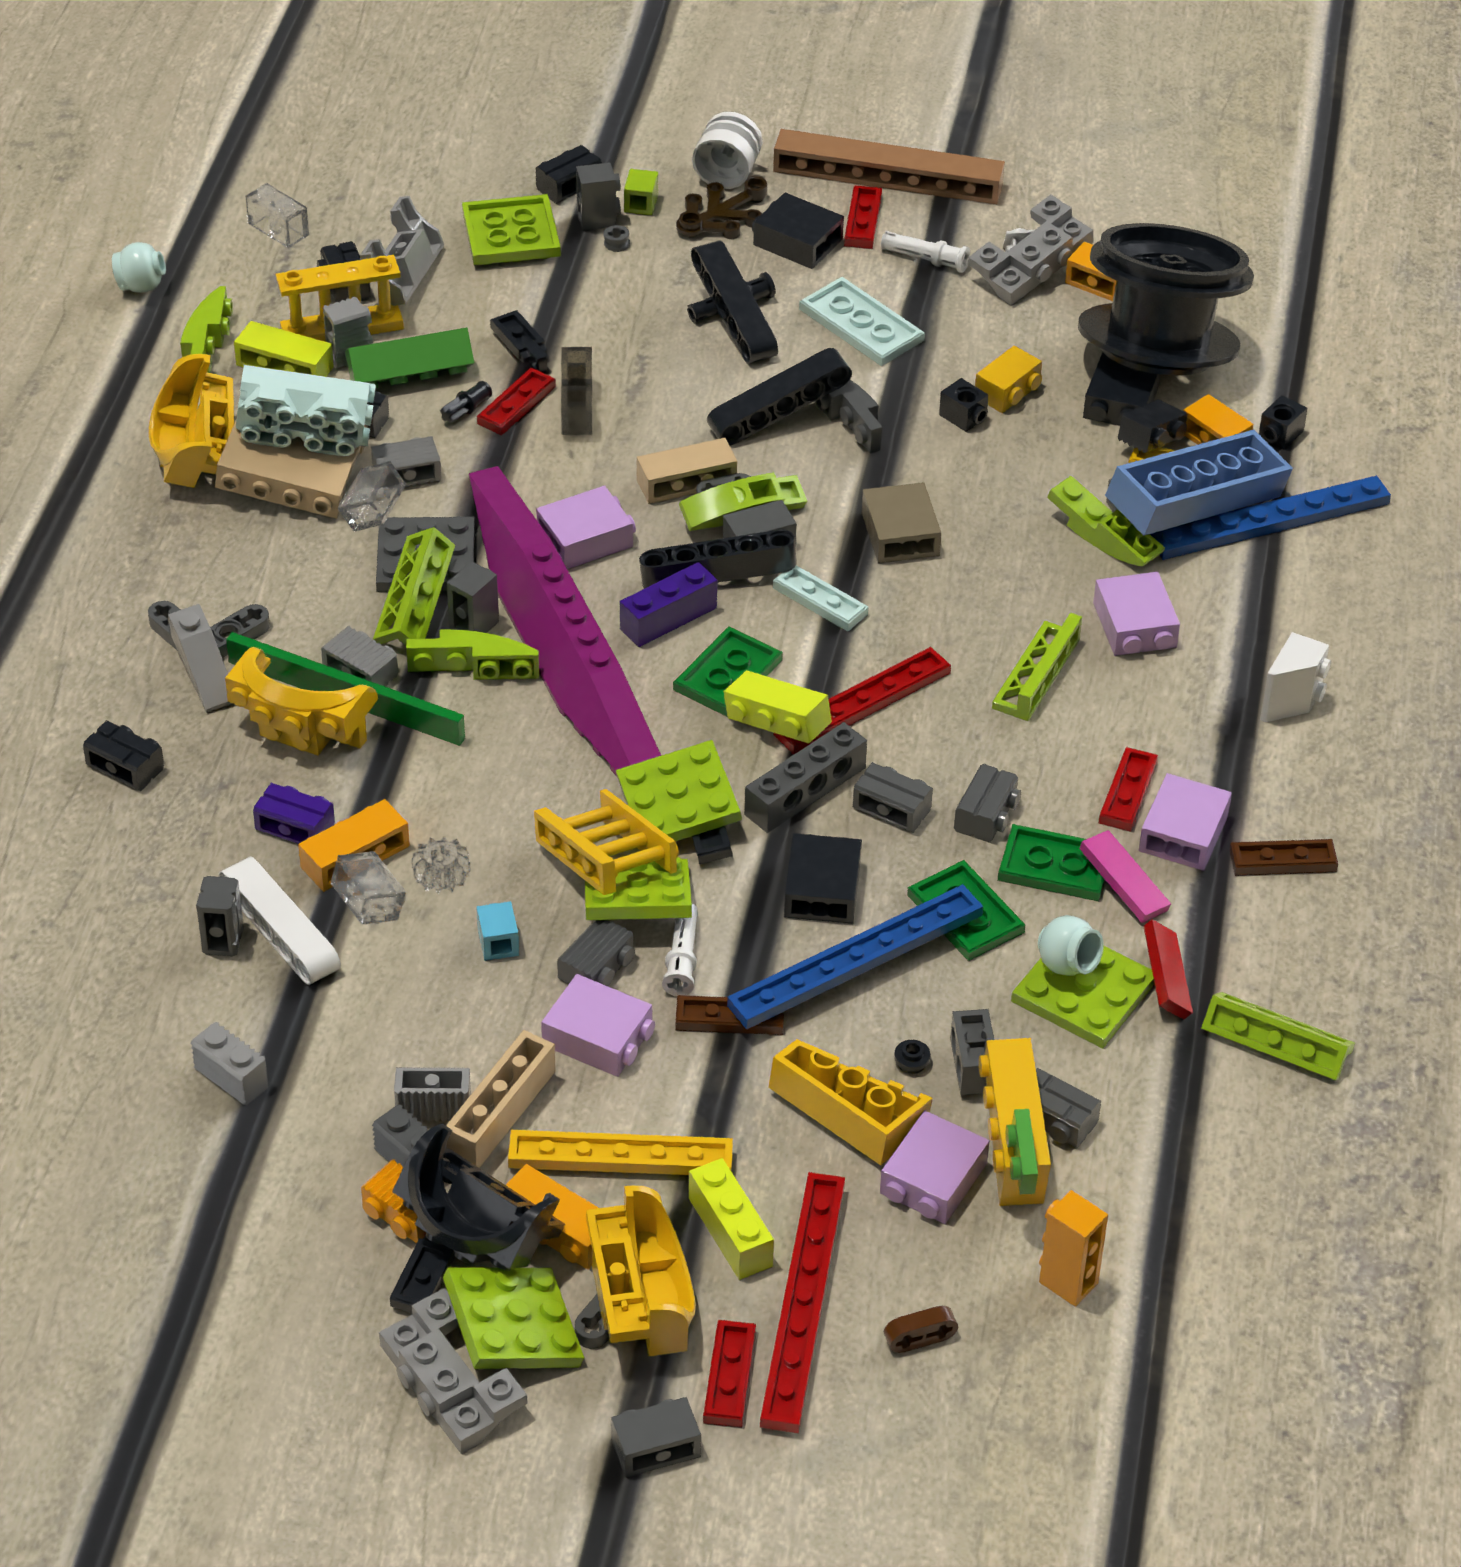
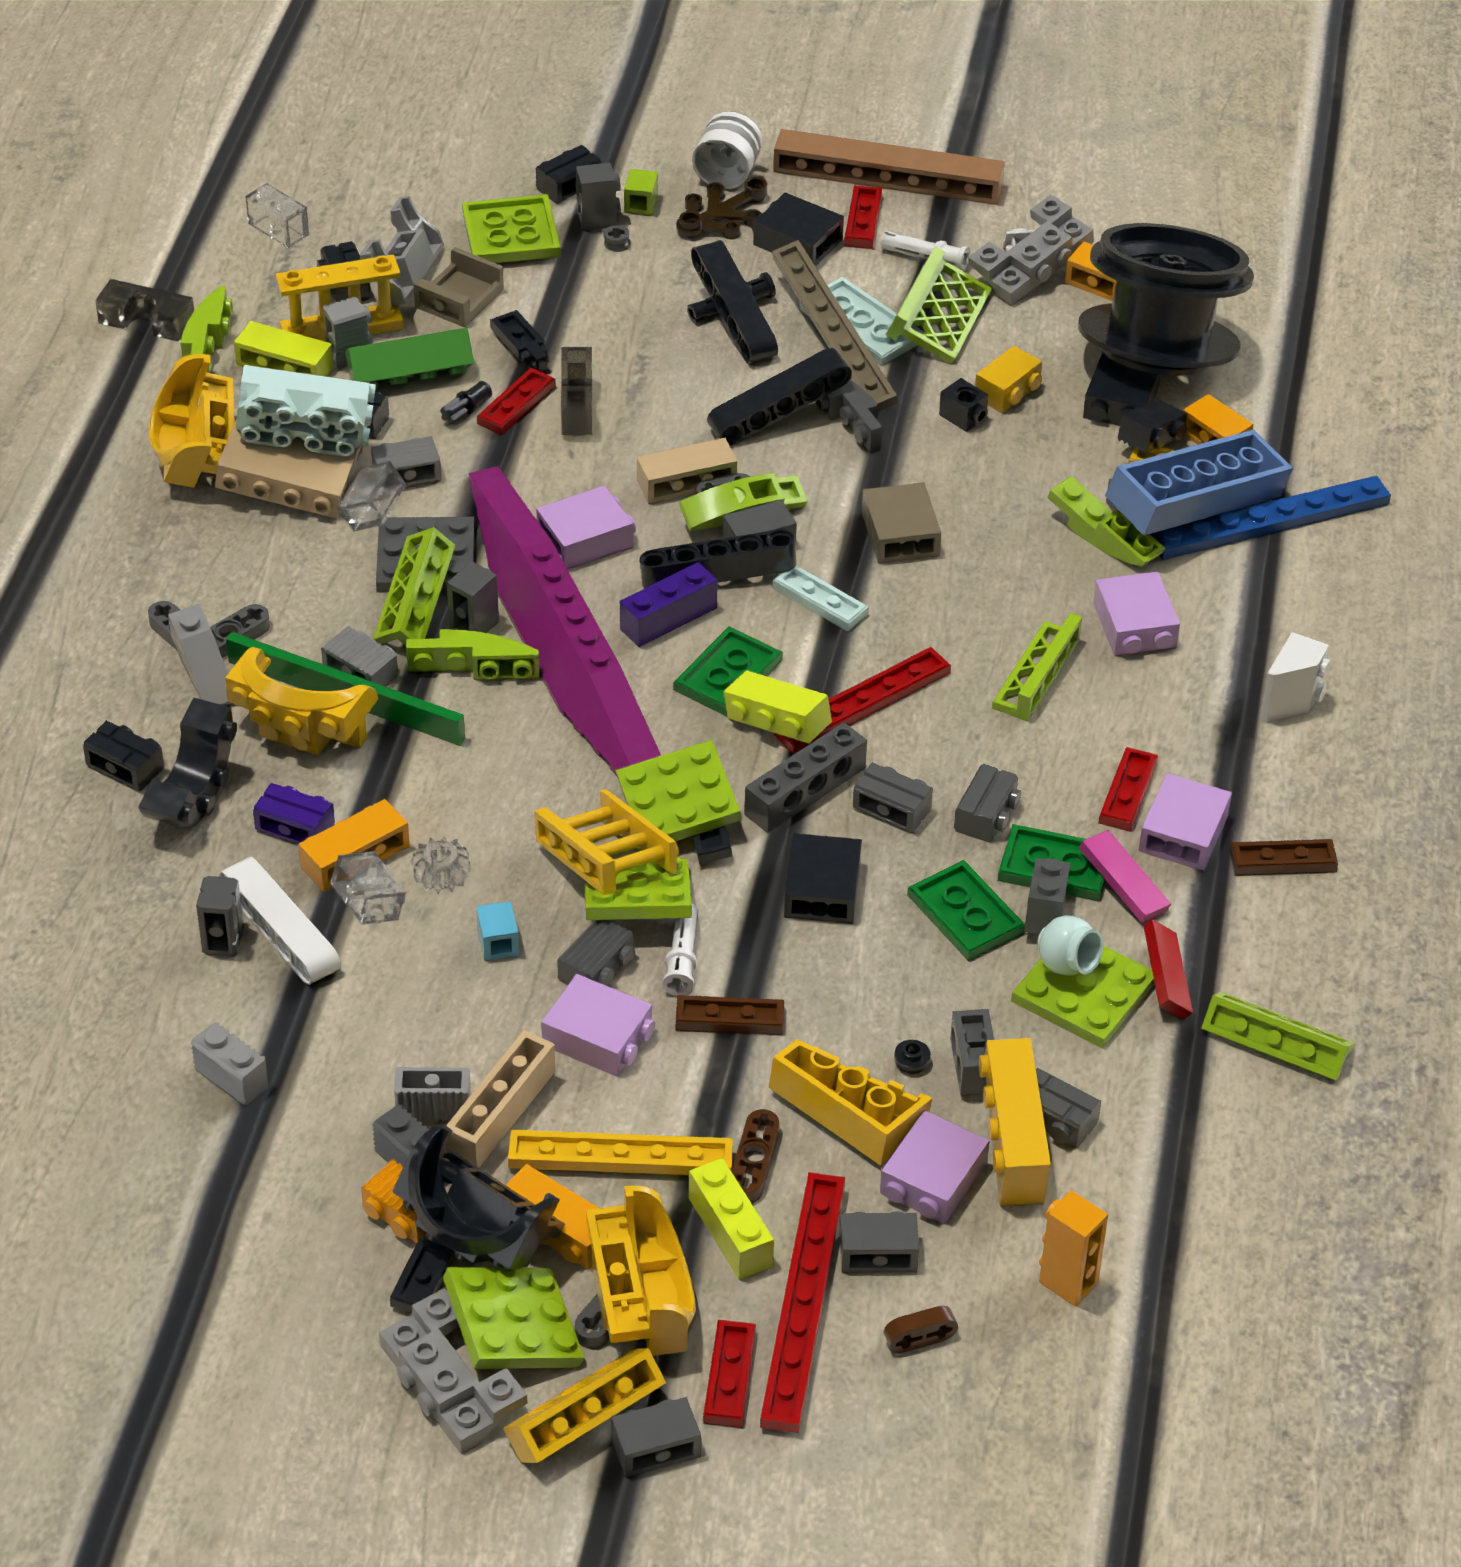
light aqua piece [112,242,166,293] -> none
blue plate [727,884,983,1029] -> none
bright green plate [1005,1109,1038,1195] -> none
black brick [1259,395,1308,450] -> none
none -> clear smoke arch [95,279,194,342]
none -> black brick [138,697,237,829]
none -> dark tan panel [414,247,504,327]
none -> yellow brick [503,1348,666,1463]
none -> reddish brown beam [731,1109,779,1203]
none -> dark tan plate [772,240,898,412]
none -> dark grey brick [840,1211,919,1273]
none -> lime fence [885,246,992,364]
none -> dark grey brick [1024,858,1071,934]

